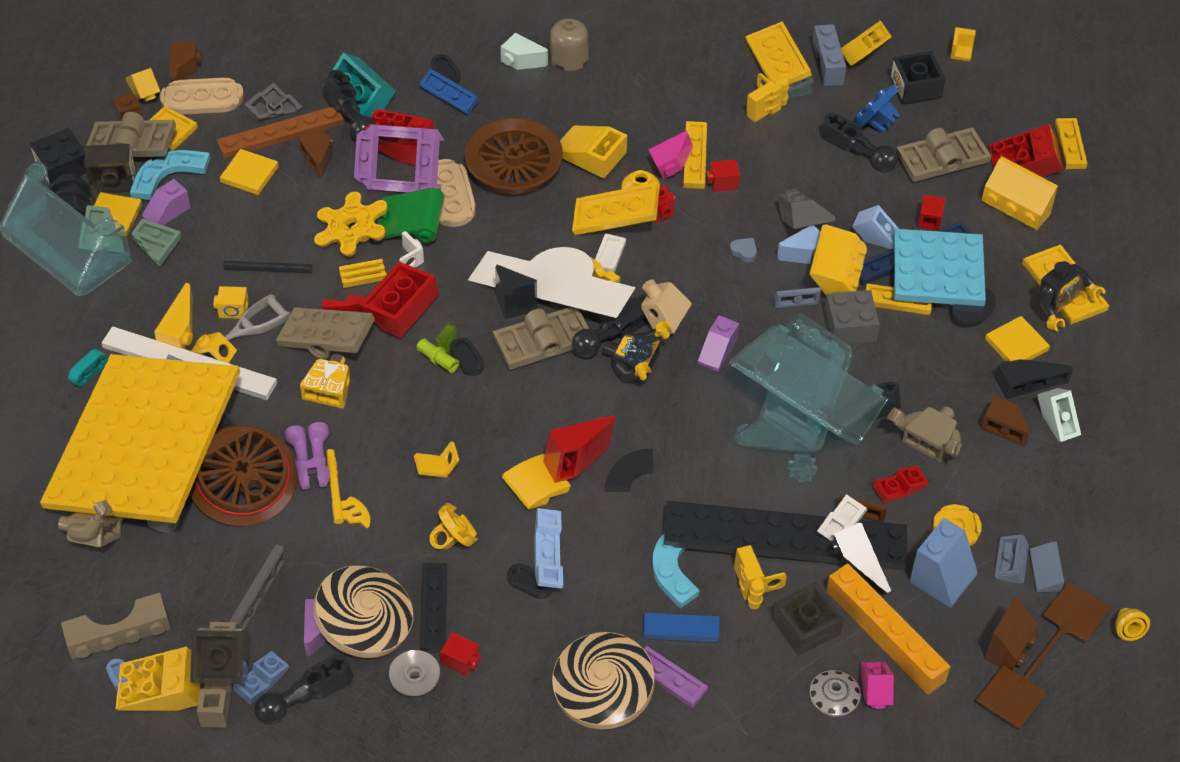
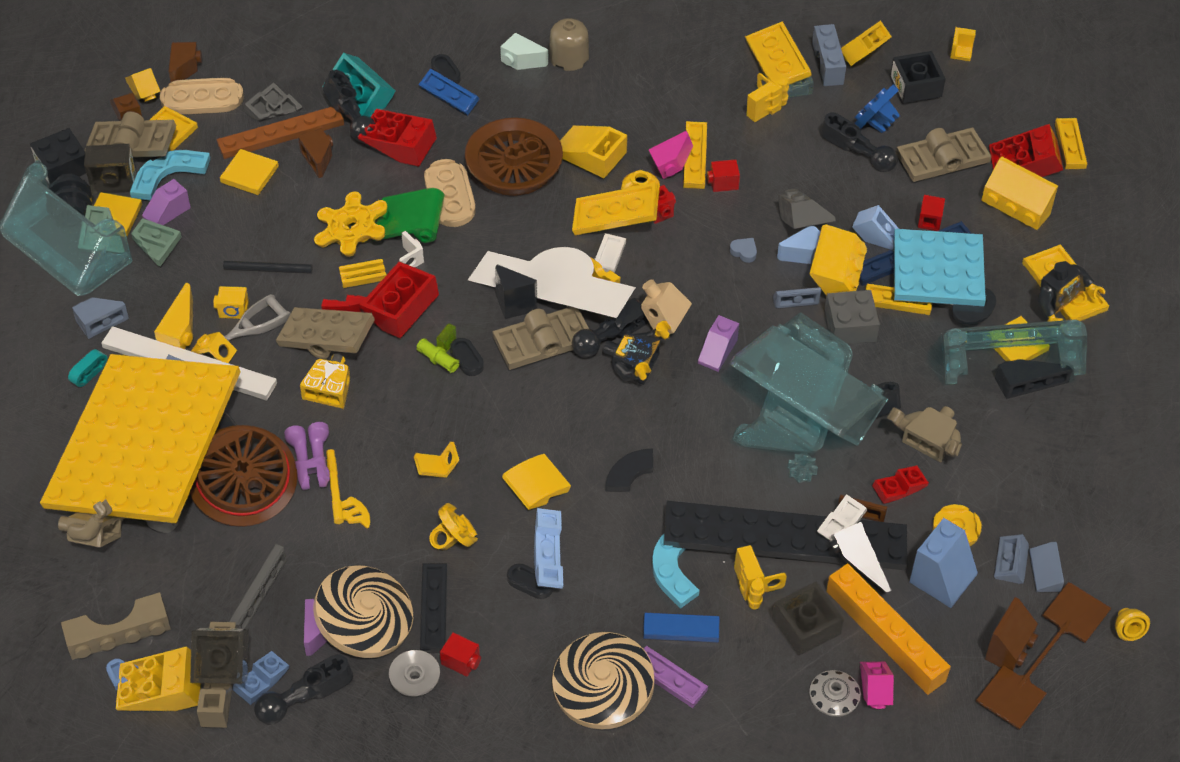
medium lavender wedge [354,125,445,192] -> none
red slope [543,415,616,483] -> none
reddish brown slope [981,396,1030,447] -> none
light aqua slope [1038,388,1081,442] -> none
none -> sand blue slope [72,297,129,339]
none -> clear light blue windscreen [941,320,1087,384]

